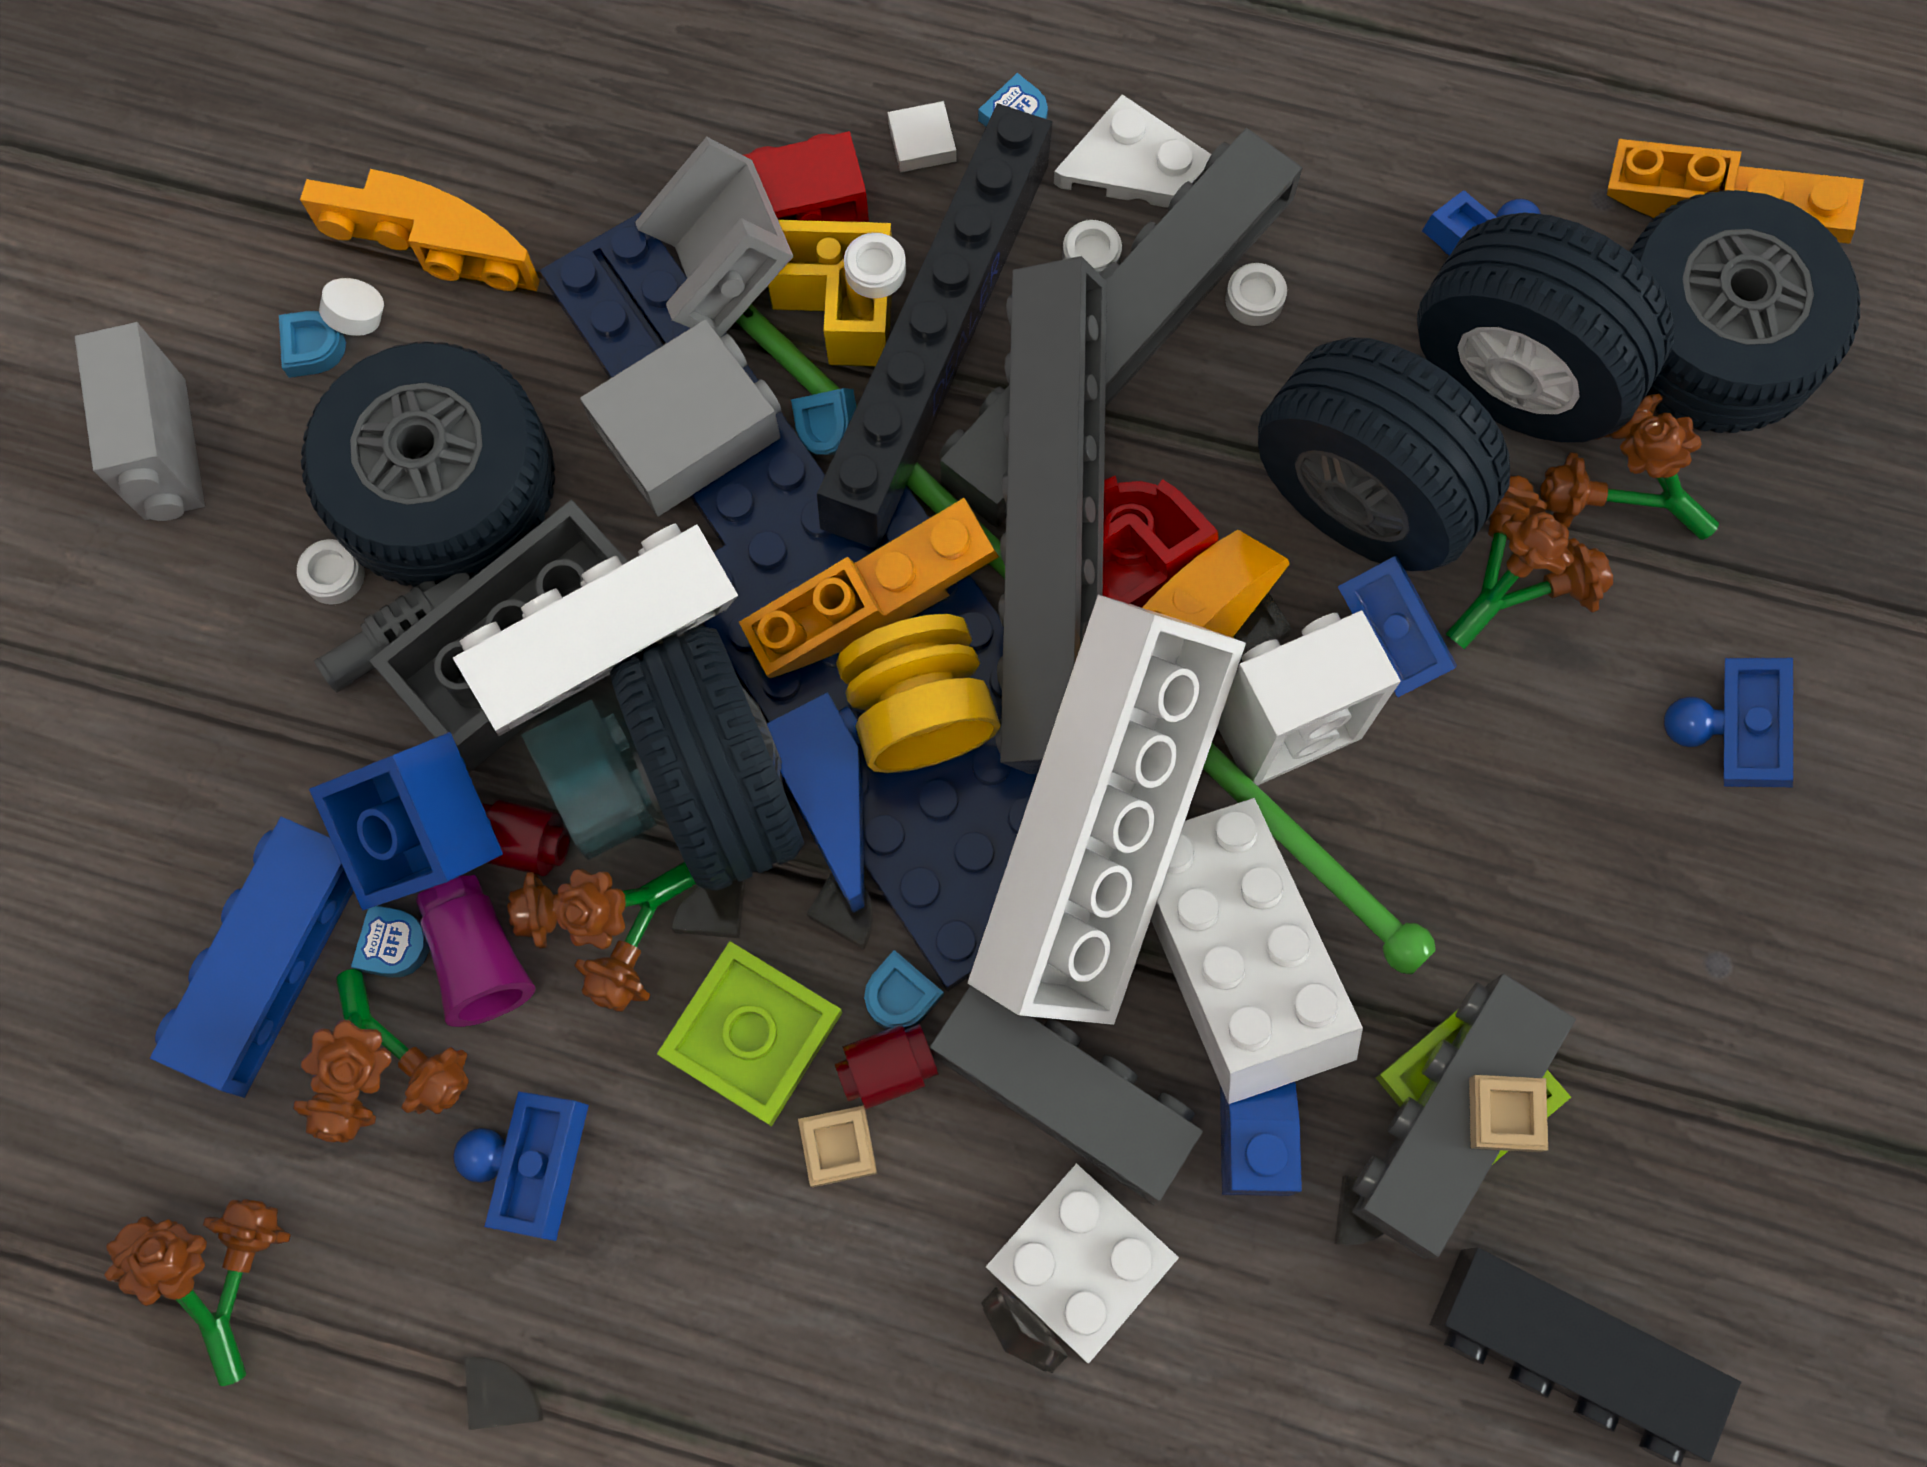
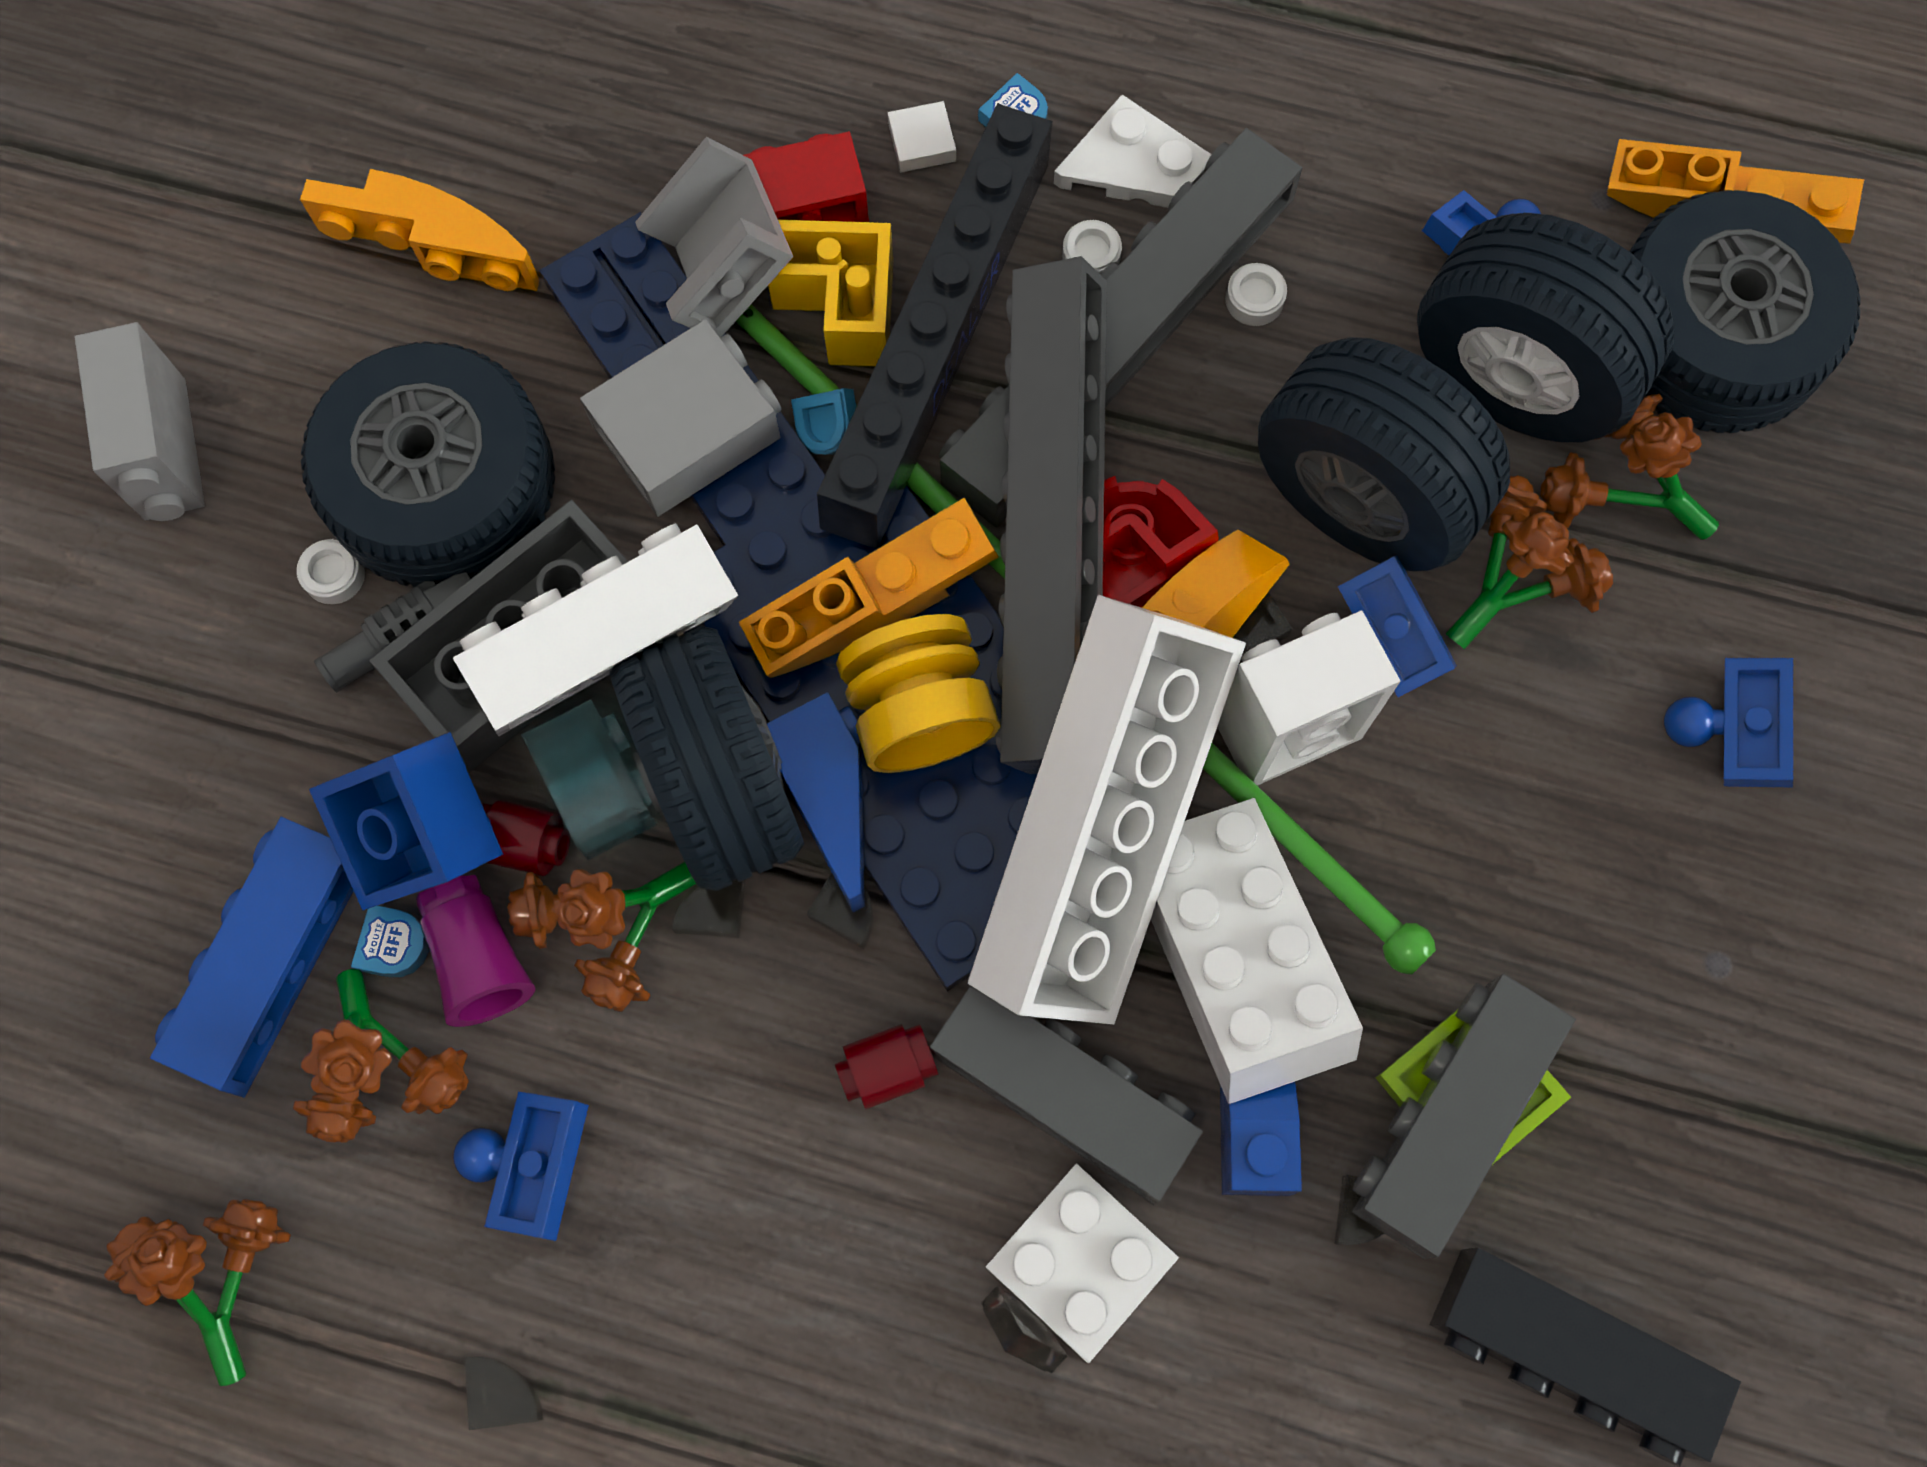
dark azure tile [279,311,346,378] -> none
white tile [319,278,384,336] -> none
lime plate [657,941,843,1127] -> none
tan tile [798,1105,878,1188] -> none
white tile [844,233,906,298] -> none
dark azure tile [864,950,944,1030] -> none
tan tile [1469,1075,1548,1152] -> none

